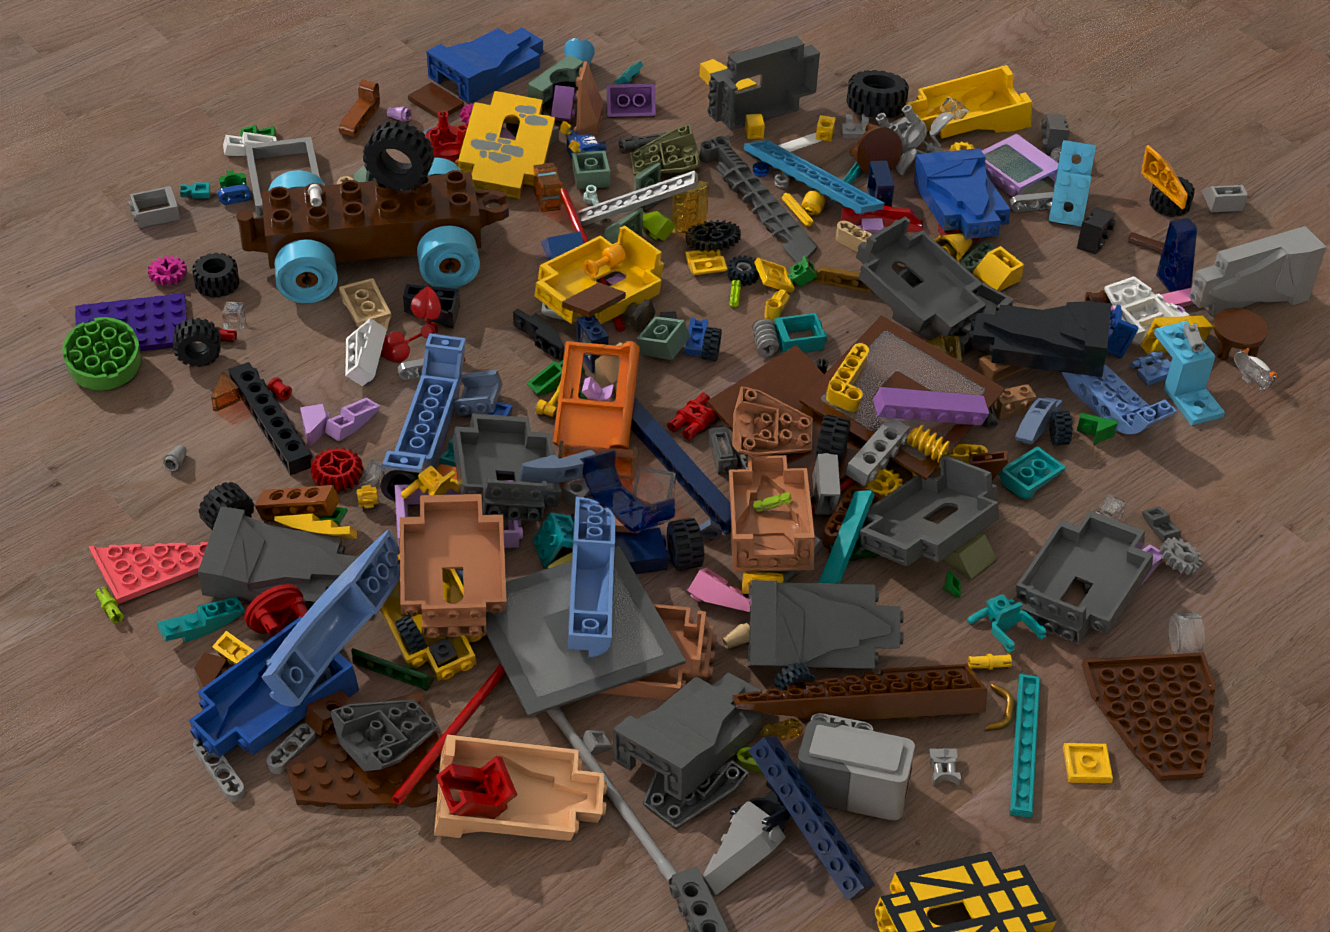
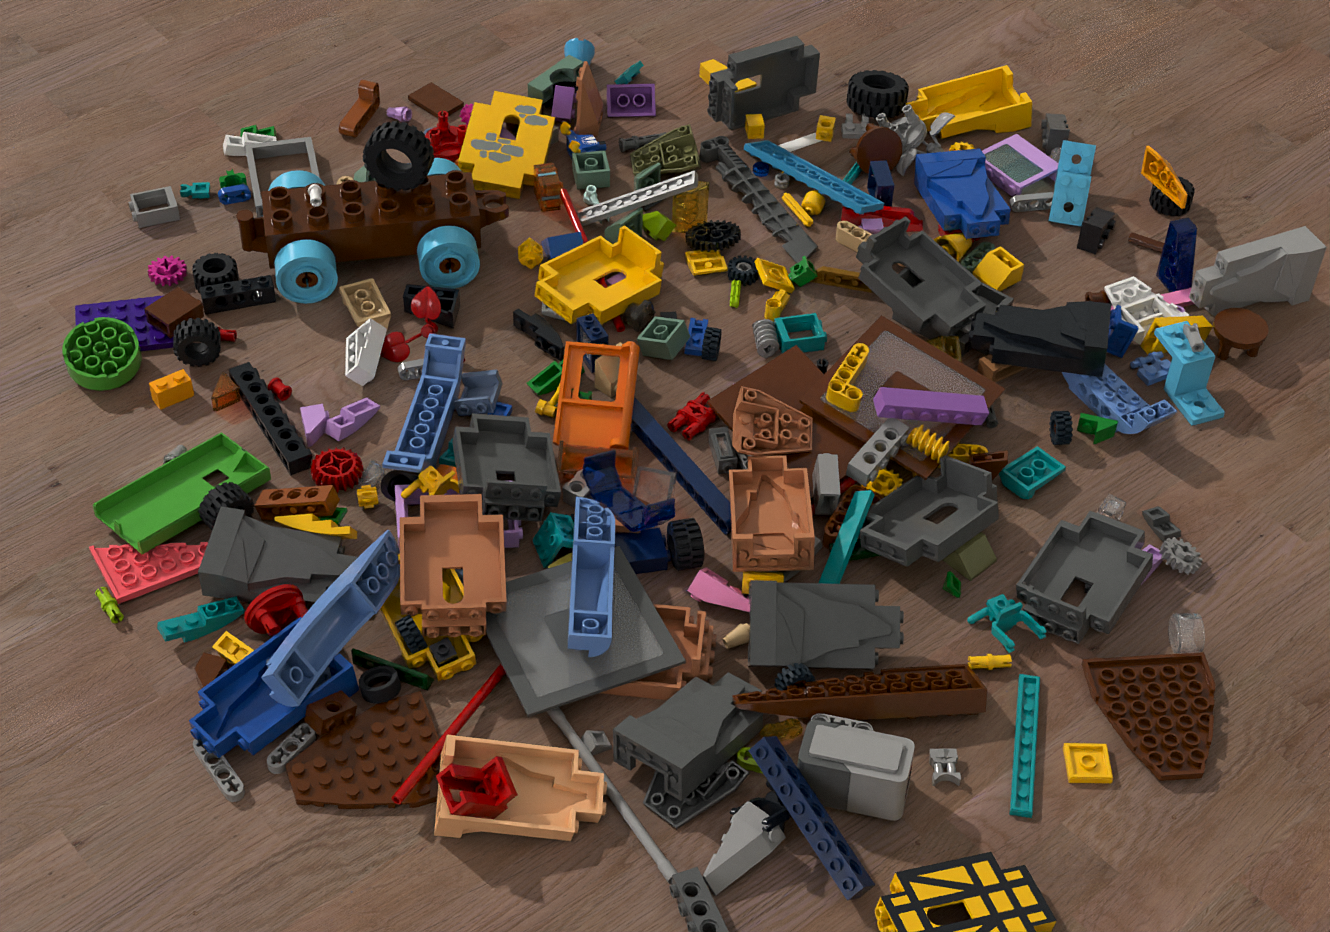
clear brick [222,301,246,331] -> none
dark grey wedge [331,699,439,771] -> none
blue panel [426,27,543,105] -> none
sand blue slope [519,449,596,483] -> none
reddish brown tile [562,282,626,318] -> none
lavender slope [582,377,614,402] -> none
light orange piece [583,244,626,277] -> none
sand blue tile [699,519,722,539] -> none
lime axle [754,492,792,513] -> none
black tyre [816,414,851,466] -> none
clear brick [939,96,969,121] -> none
pearl gold animal [984,683,1014,730] -> none
medium nougat brick [993,384,1036,420] -> none
sand blue slope [1015,397,1063,444] -> none
light grey slope [1202,185,1248,213] -> none
clear animal [1234,348,1278,392] -> none
none -> bright green piece [93,432,271,554]
none -> reddish brown brick [144,287,204,338]
none -> light orange brick [149,369,194,410]
none -> black brick [199,275,276,315]
none -> black tyre [359,666,401,704]
none -> yellow brick [518,237,543,269]

